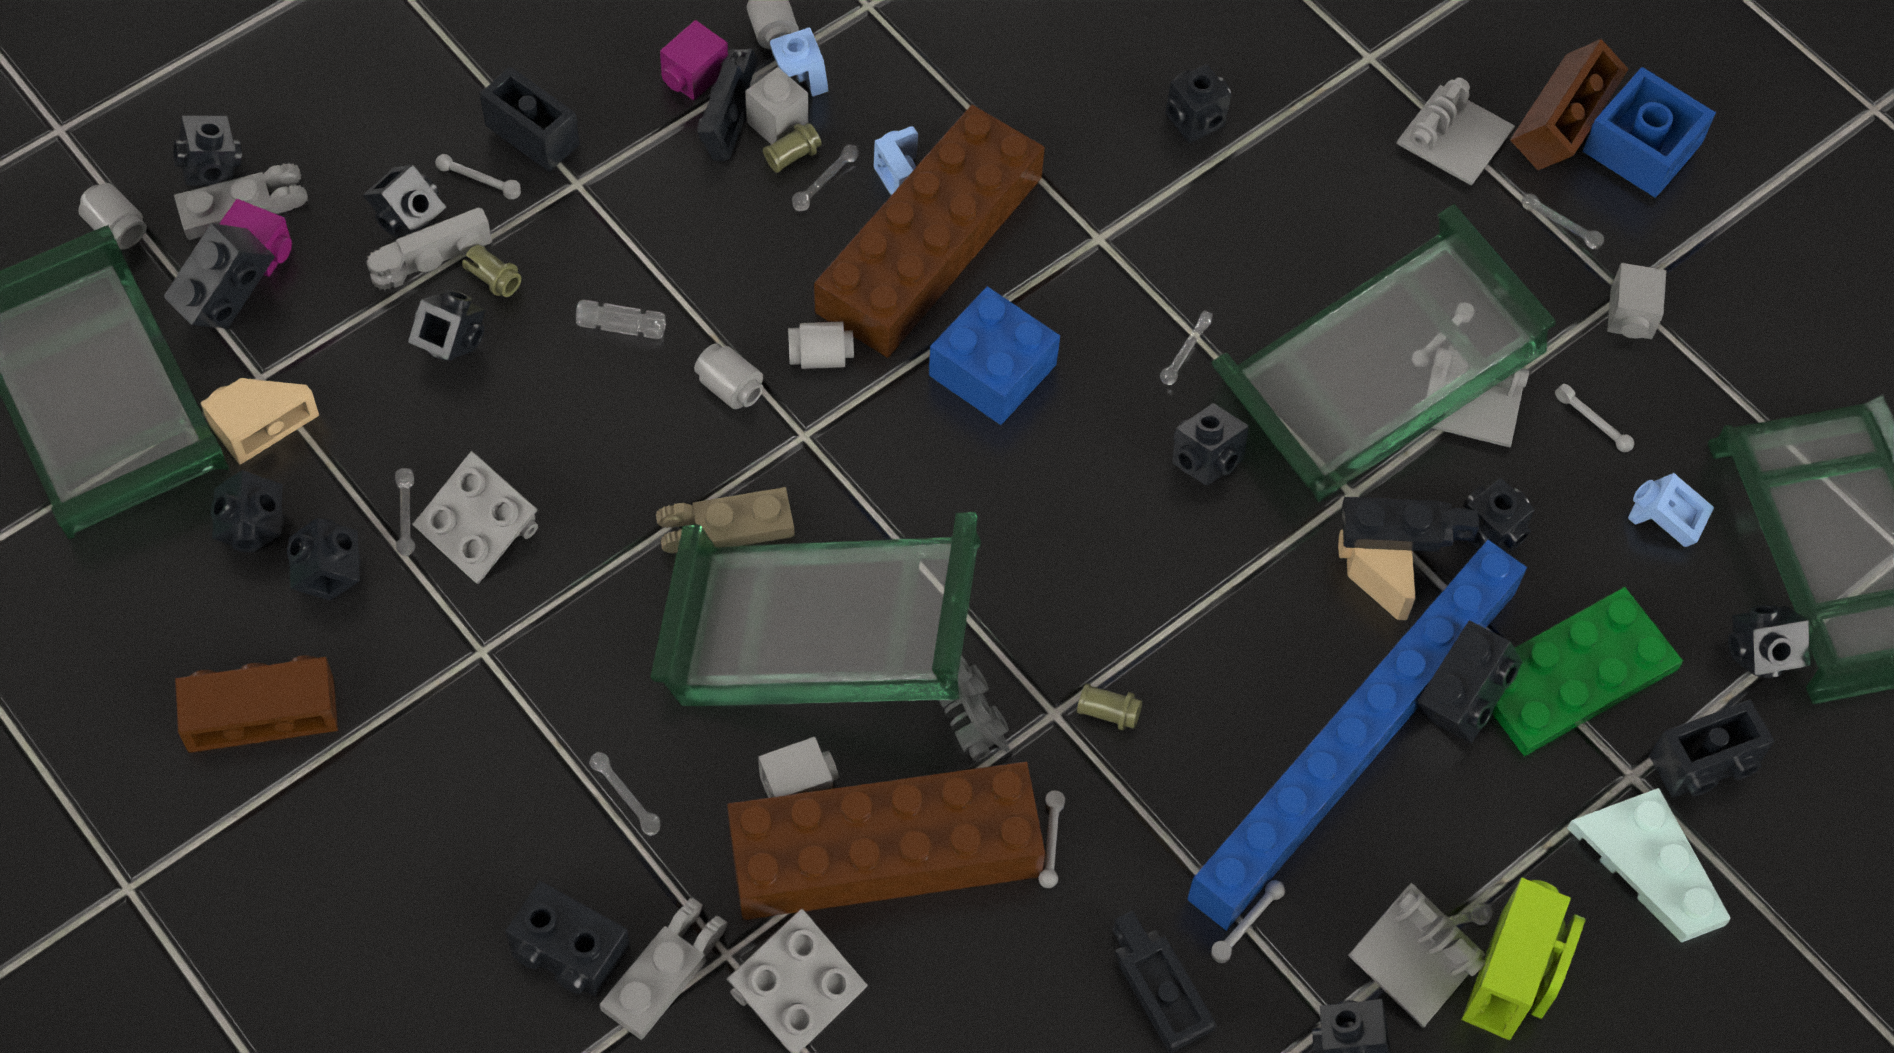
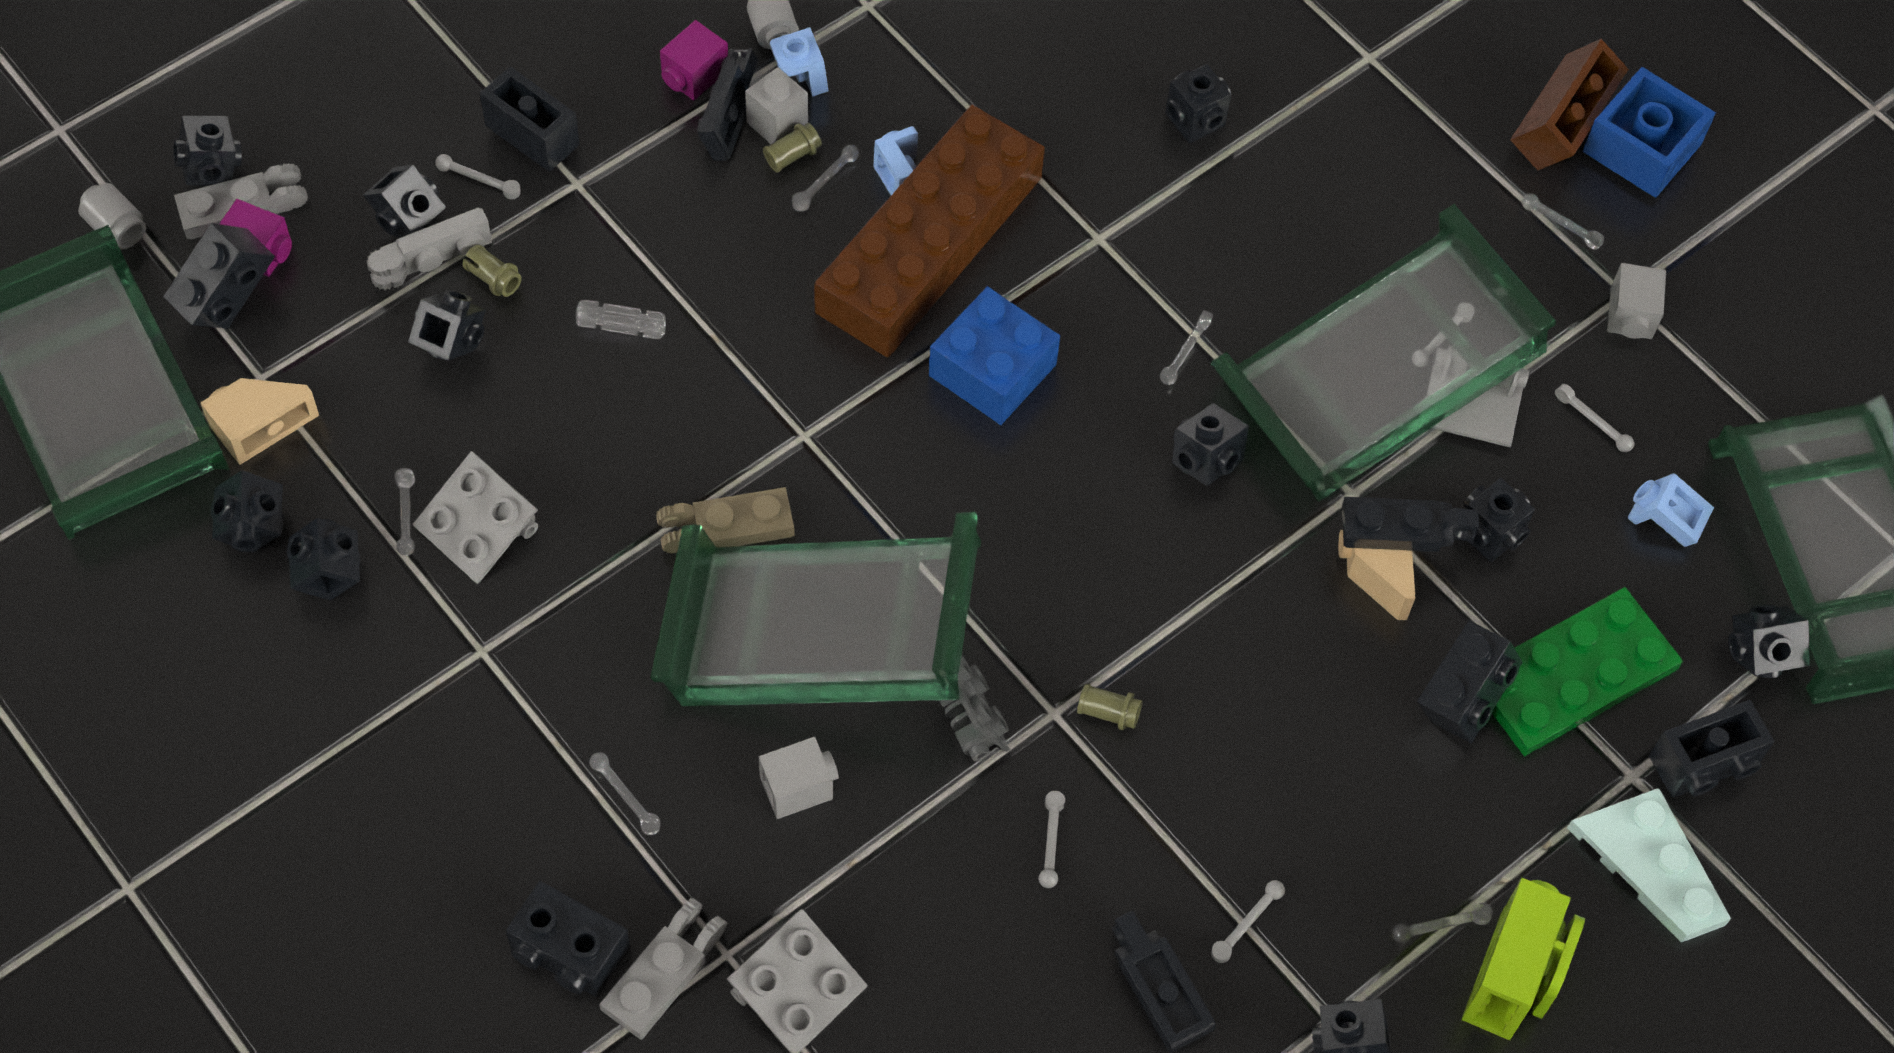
reddish brown brick [175,655,338,753] -> none
light grey brick [694,343,763,409] -> none
reddish brown brick [727,762,1045,920] -> none
light grey brick [788,321,854,369] -> none
blue brick [1187,540,1527,931] -> none
light grey hinge [1348,883,1485,1028] -> none
light grey hinge [1396,78,1515,186] -> none

